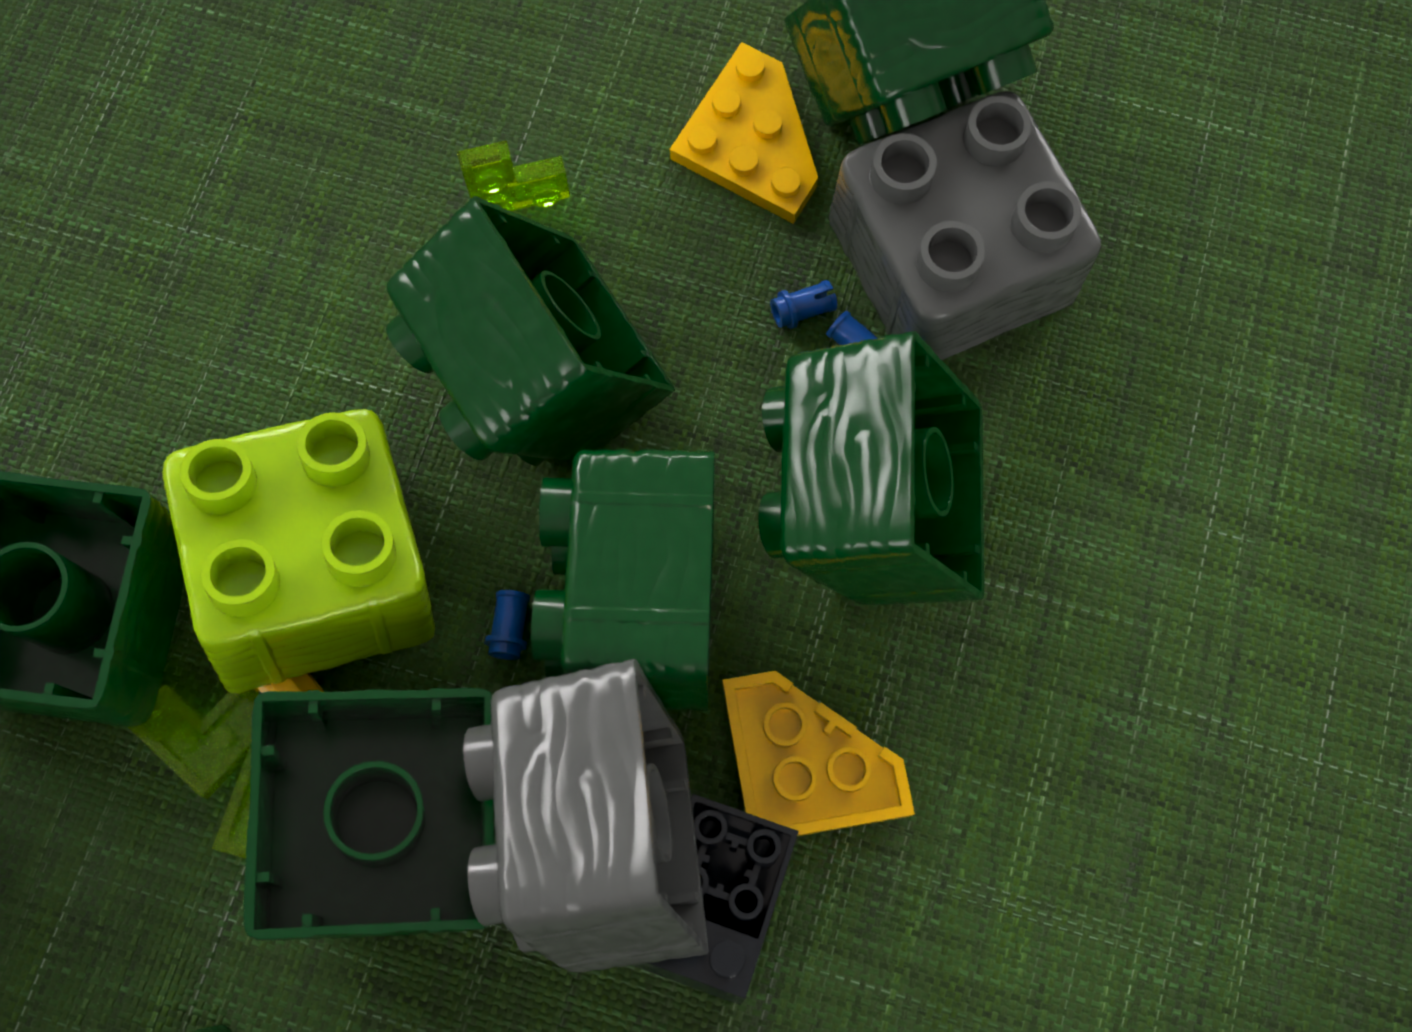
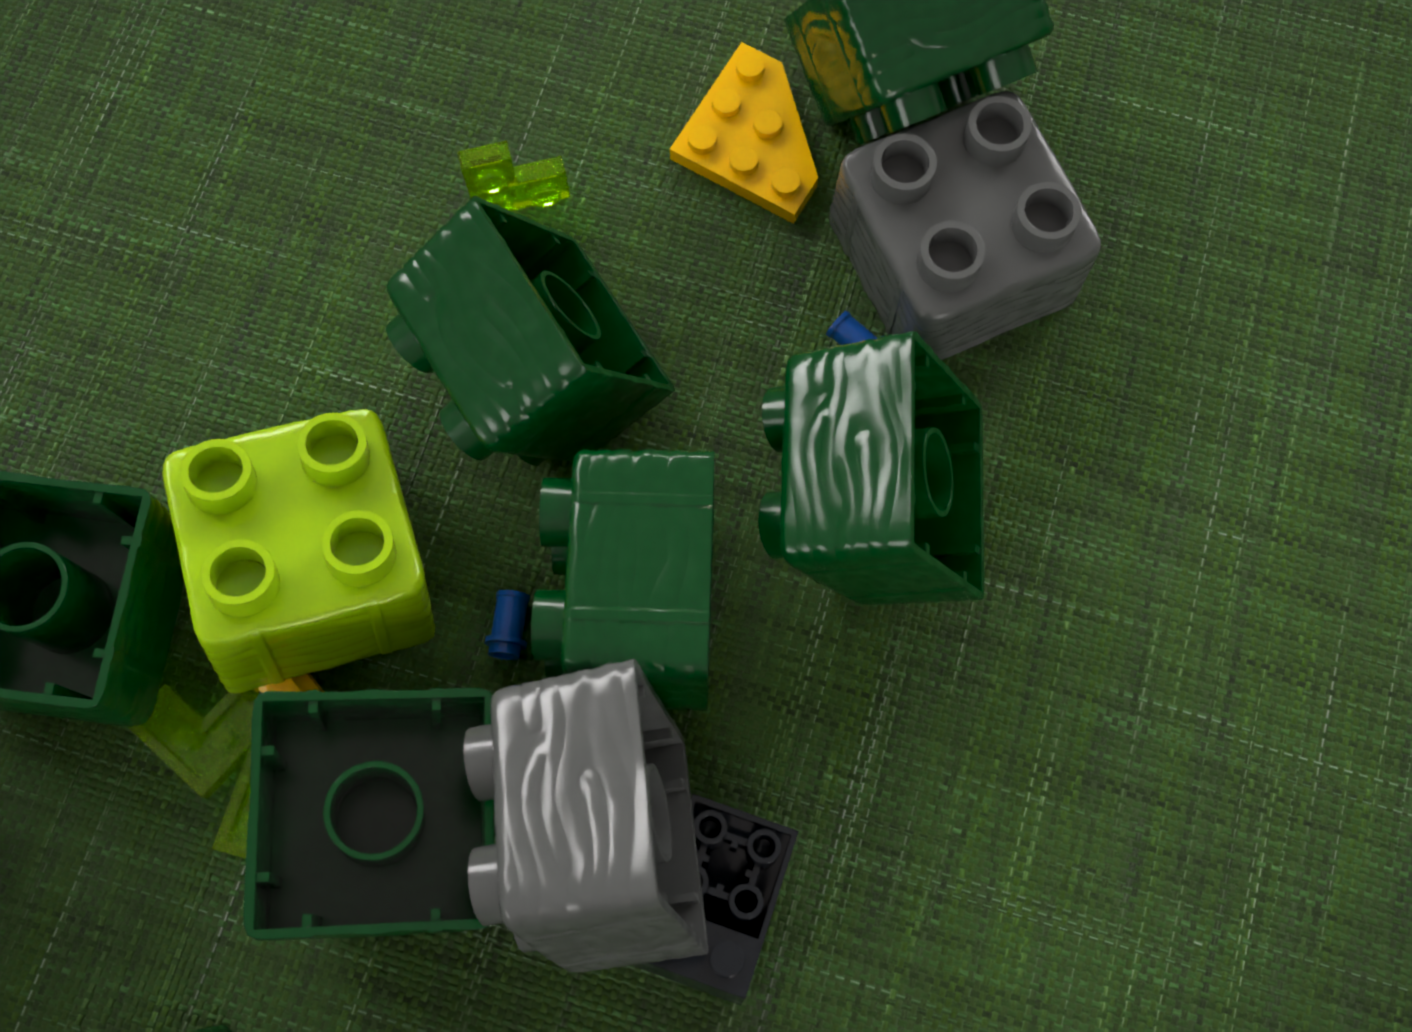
yellow plate [722,671,915,836] -> none
blue pin [770,280,837,329] -> none

